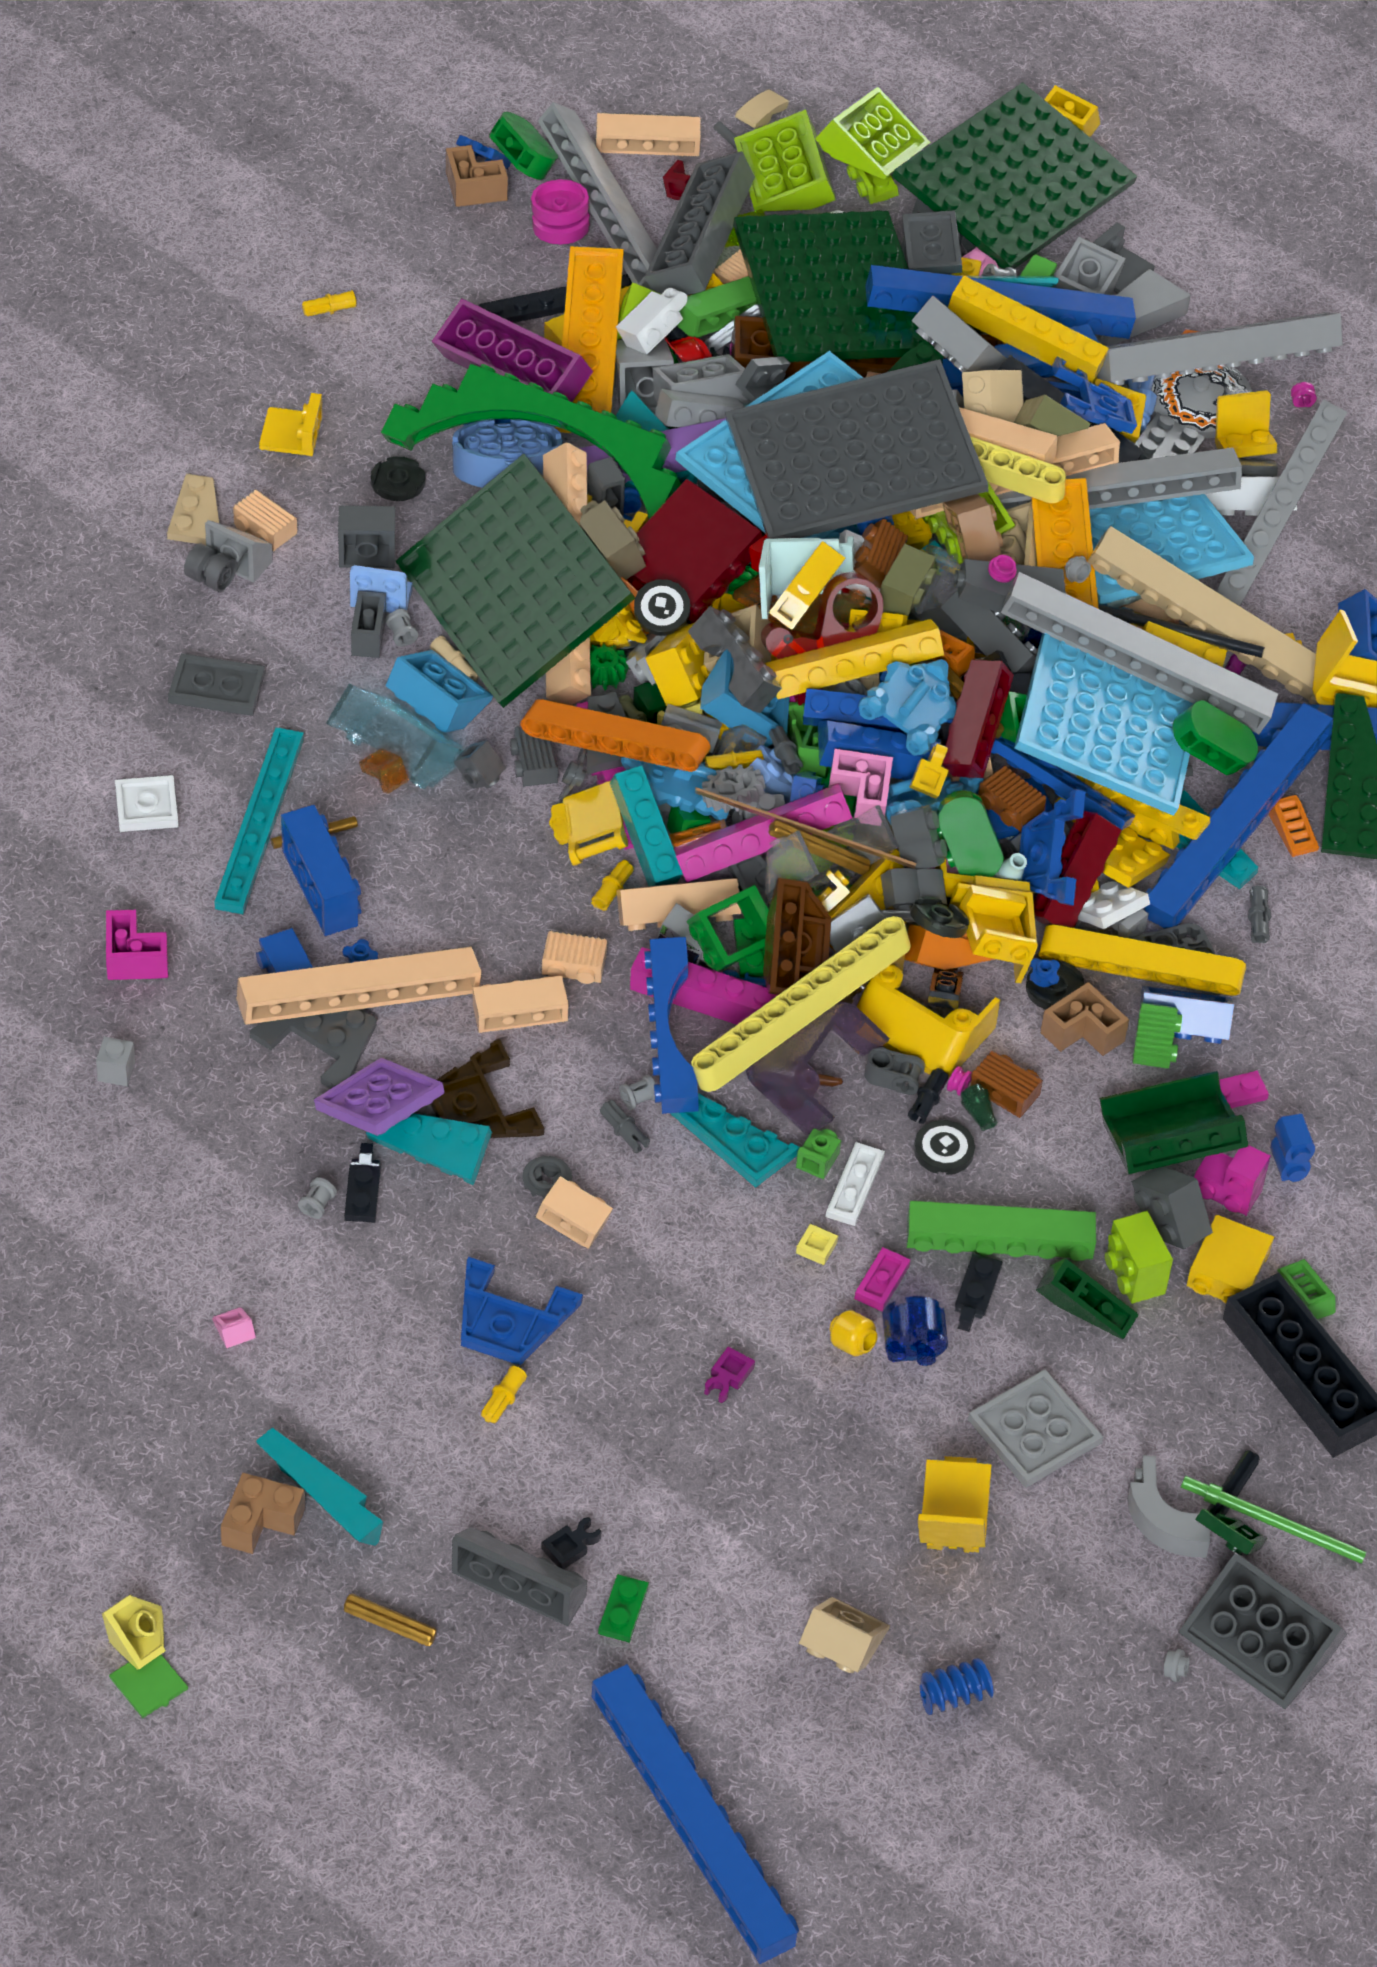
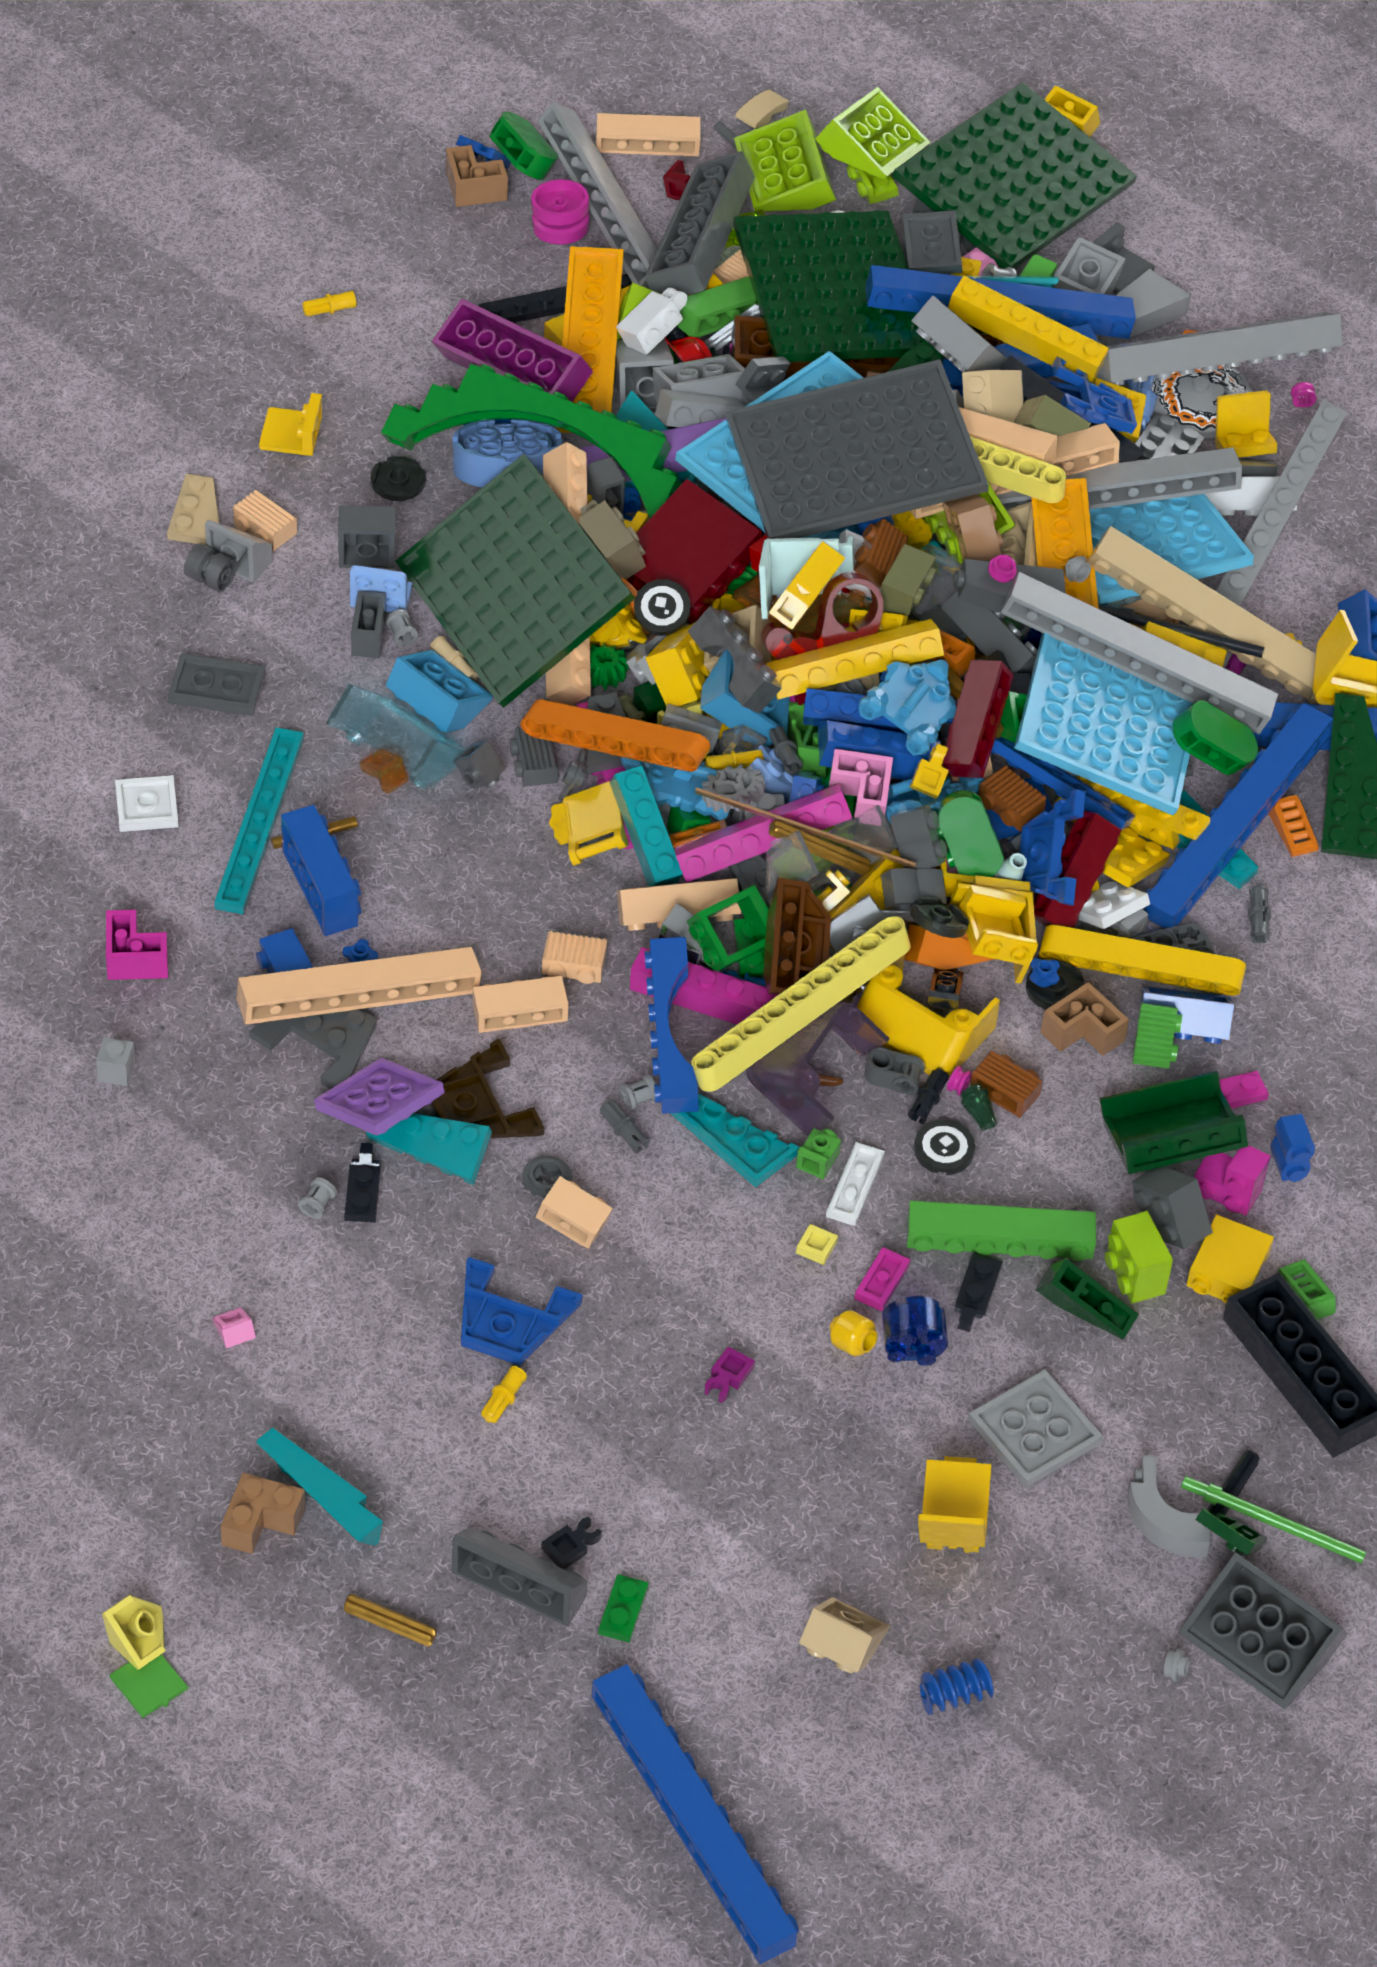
yellow axle [591,860,634,911] -> none

